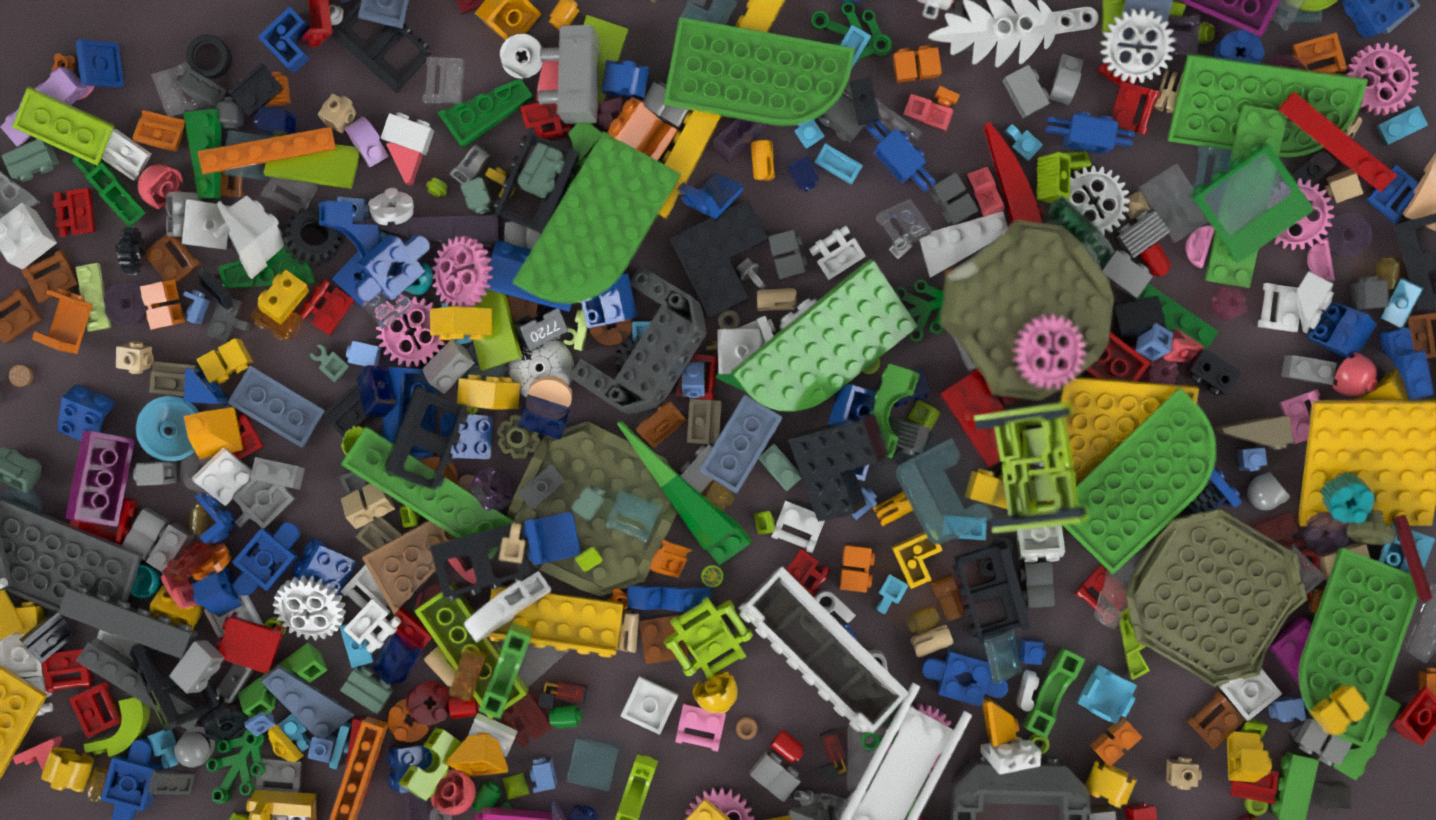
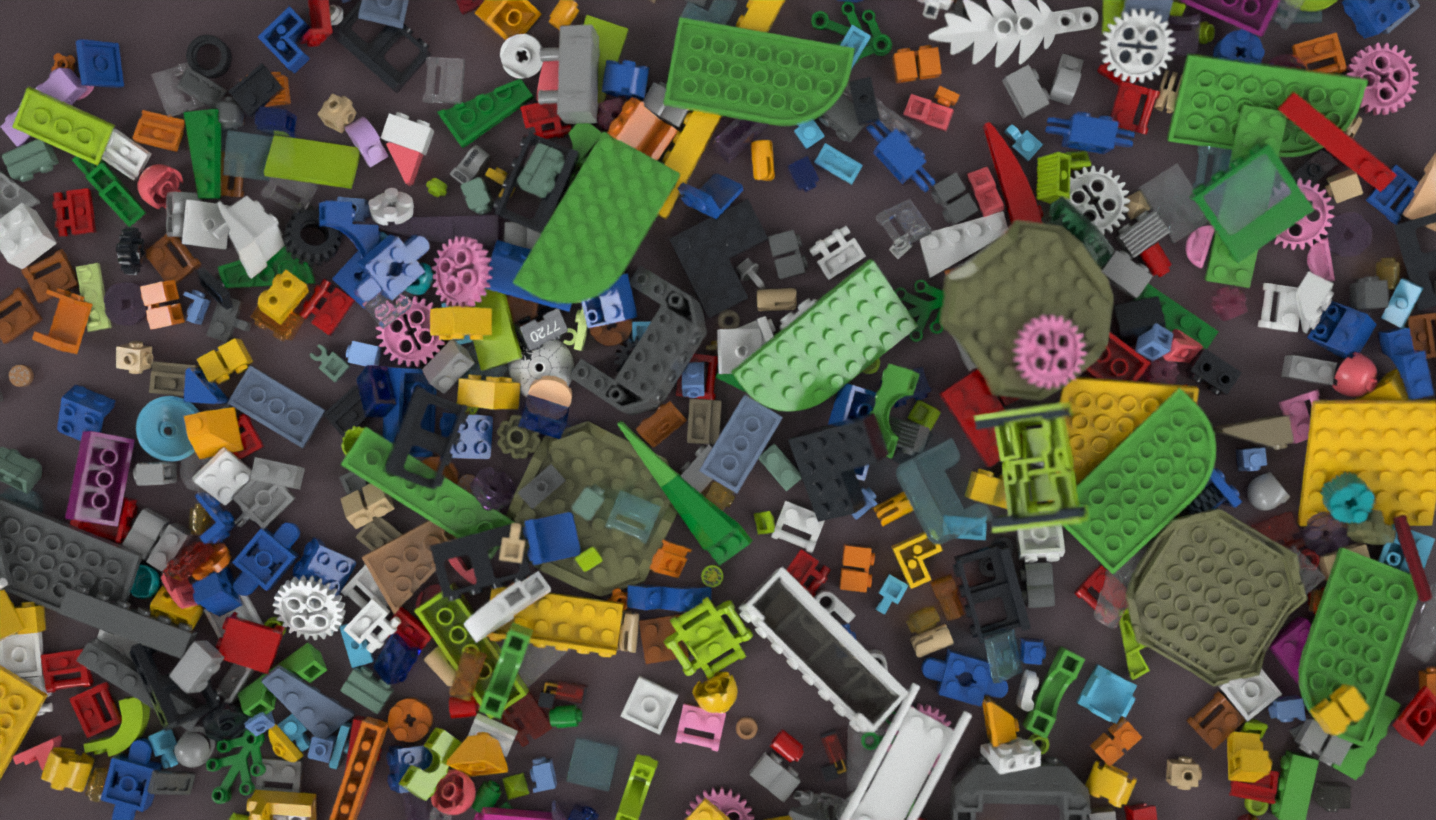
black plate [19,610,77,664] -> none
orange plate [198,127,336,174] -> none
lime slope [399,505,420,528] -> none
dark red plate [406,681,450,725] -> none
medium azure plate [1376,106,1428,146] -> none

